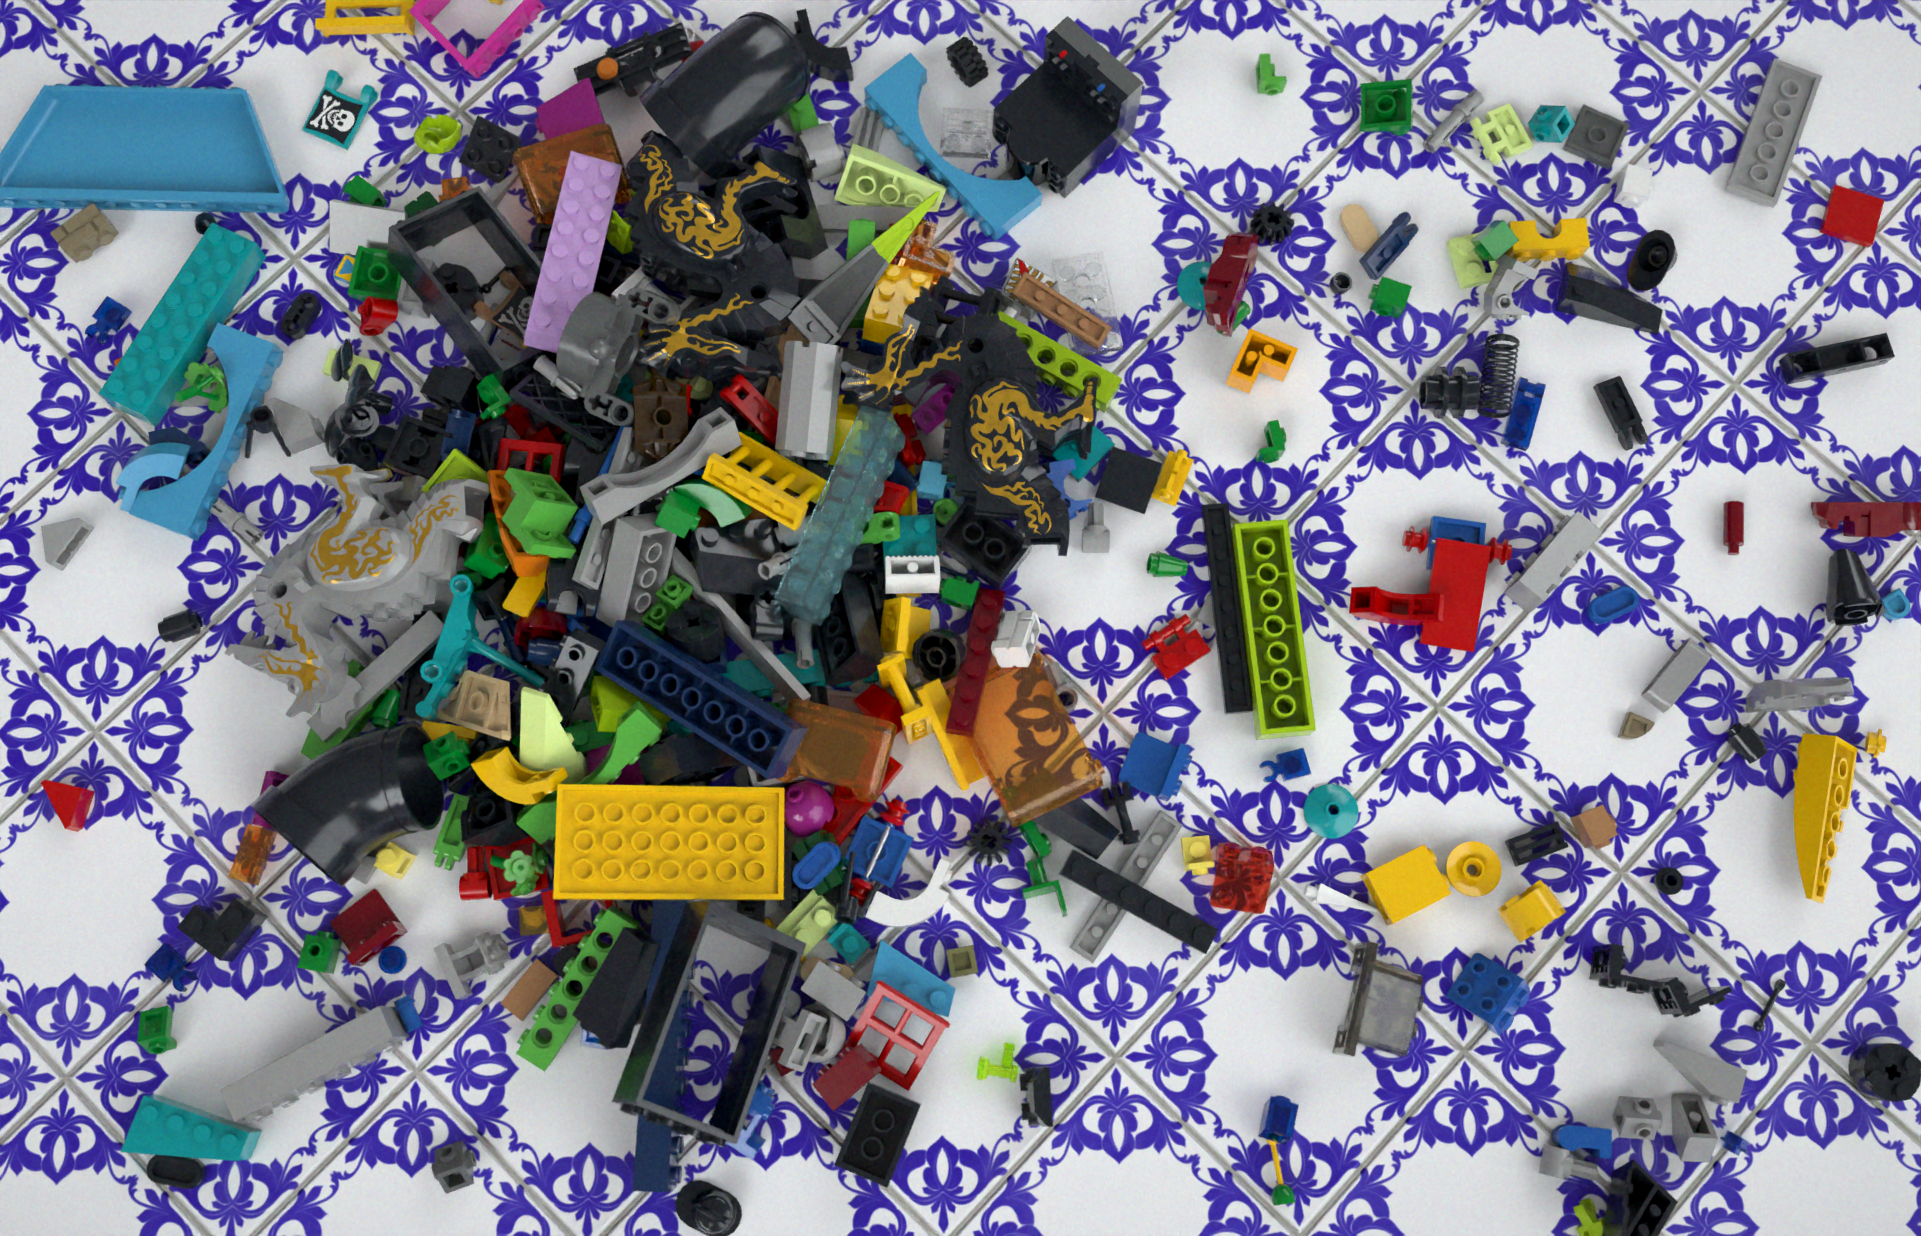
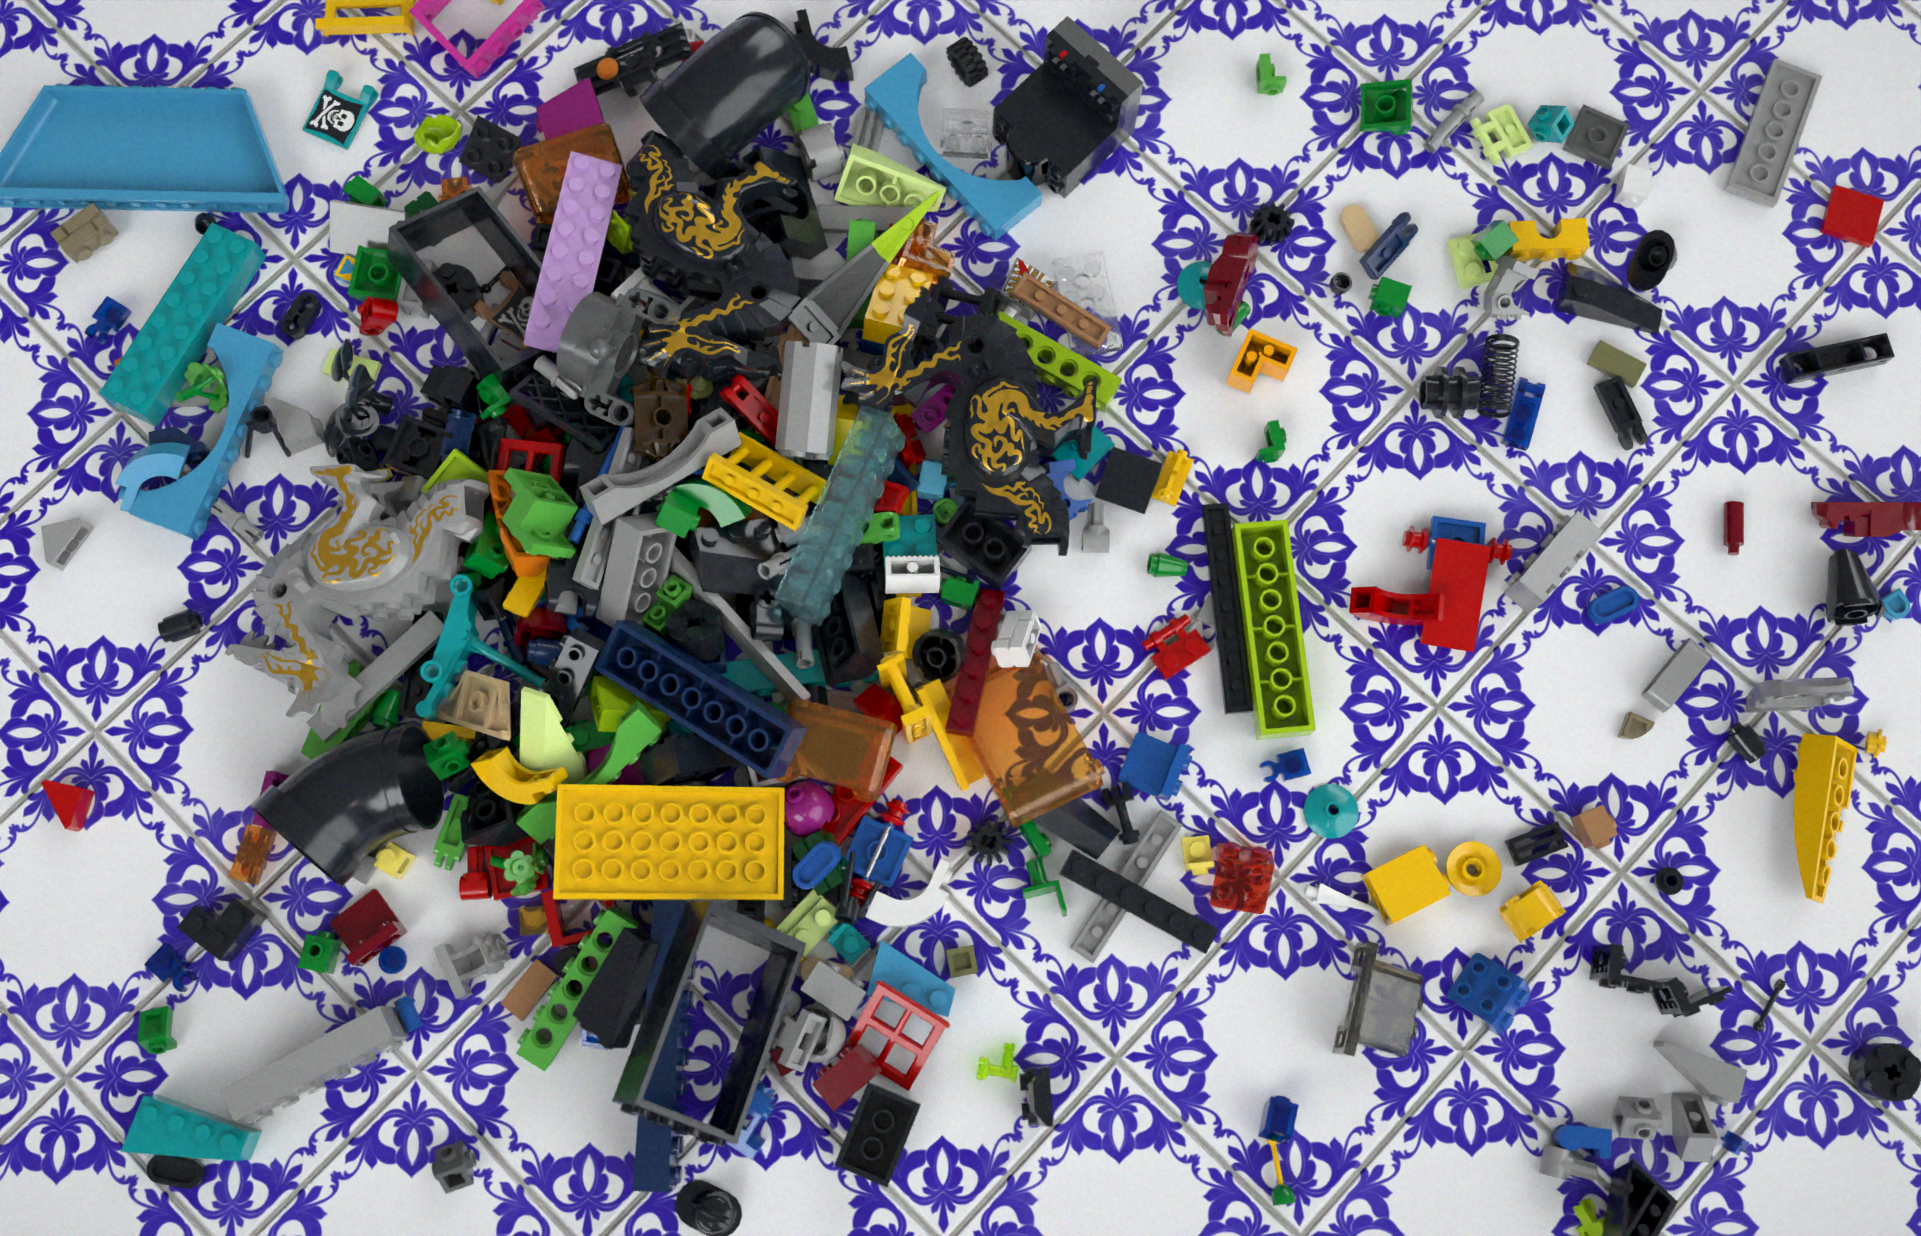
none -> olive tile [1586,340,1647,388]

